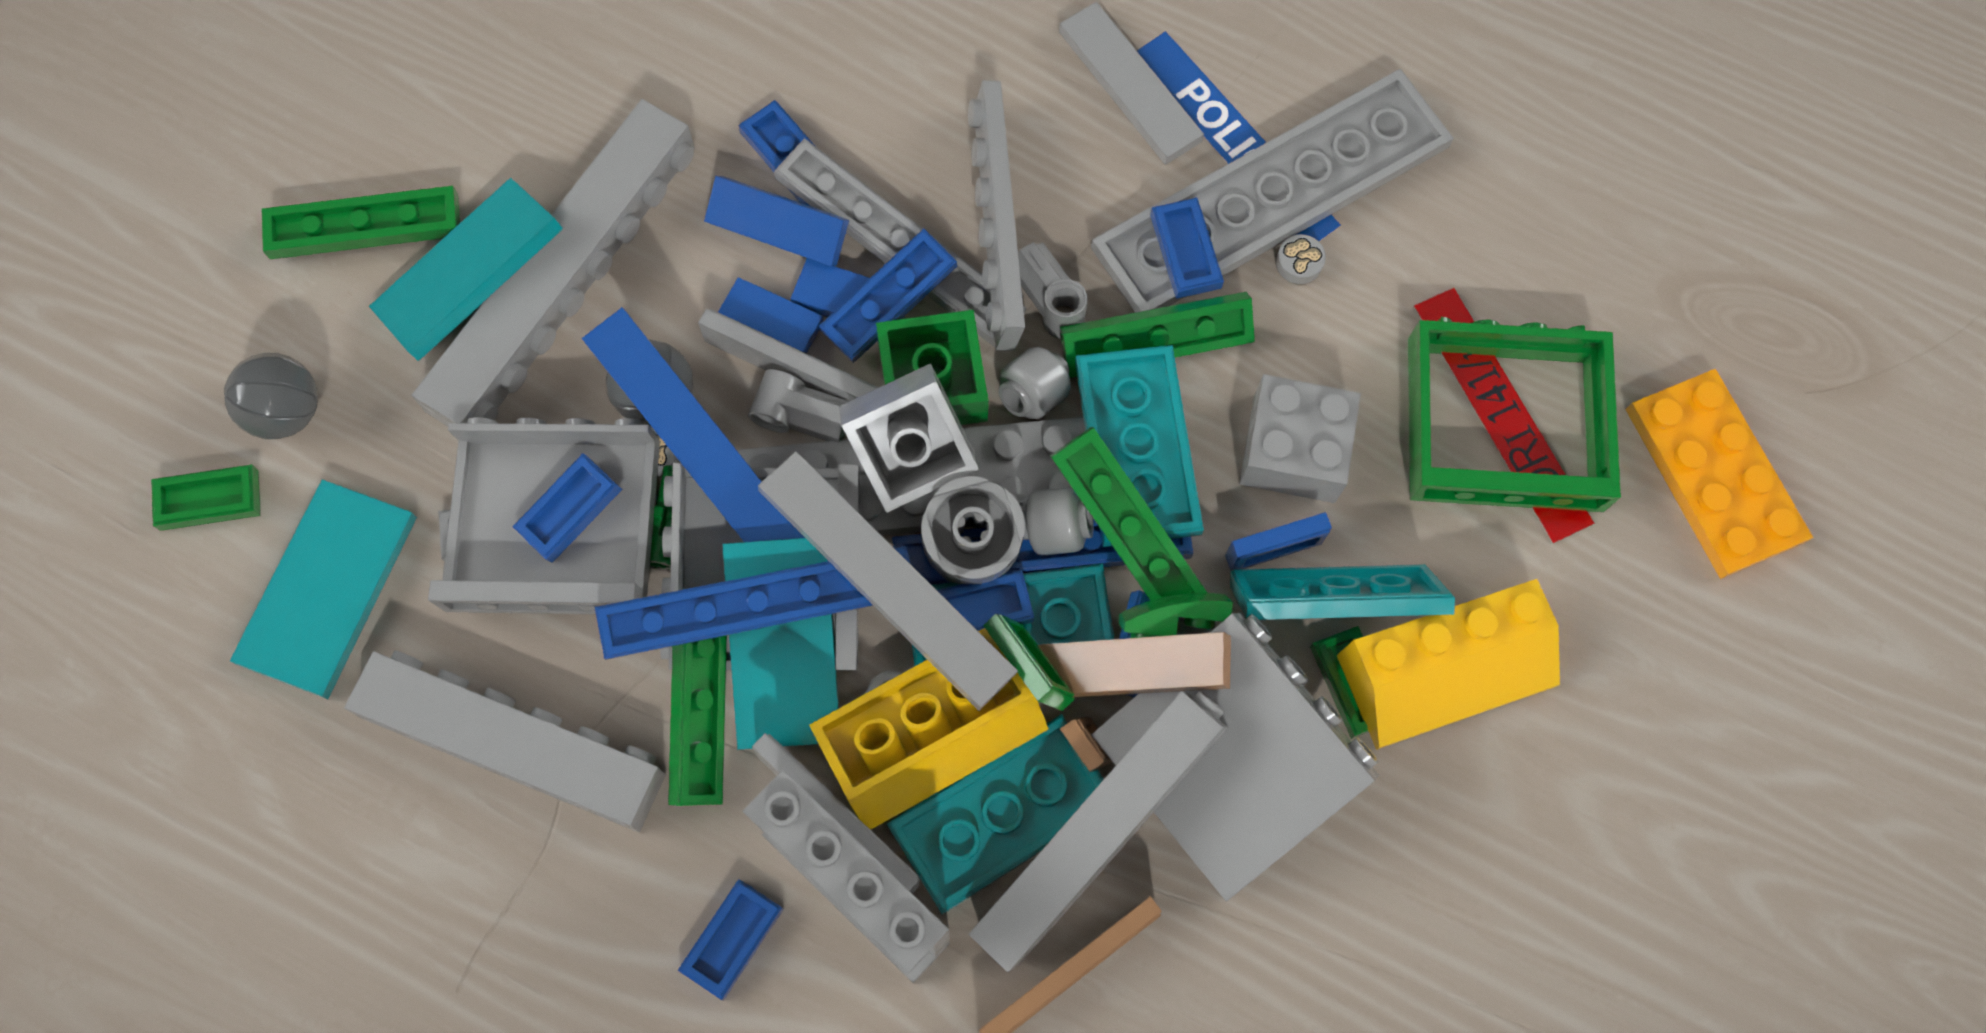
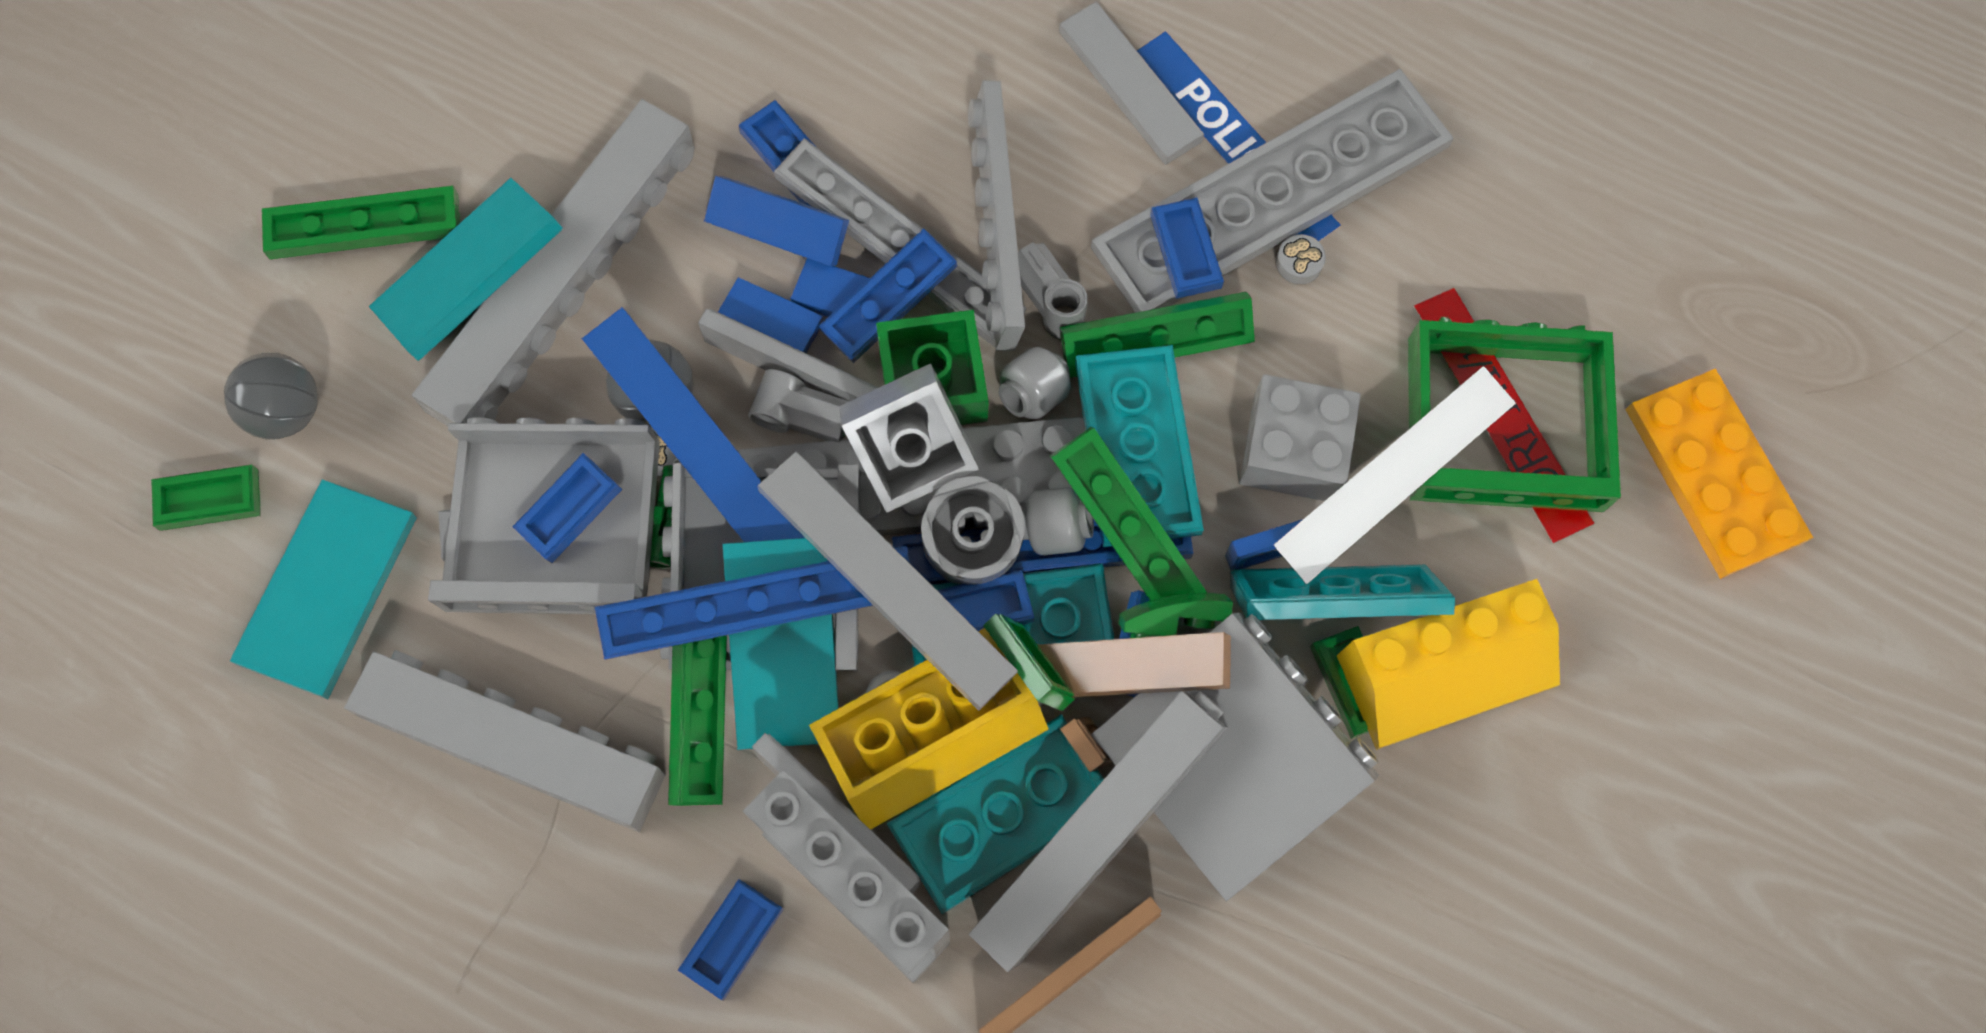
none -> white sticker [1274,366,1516,584]

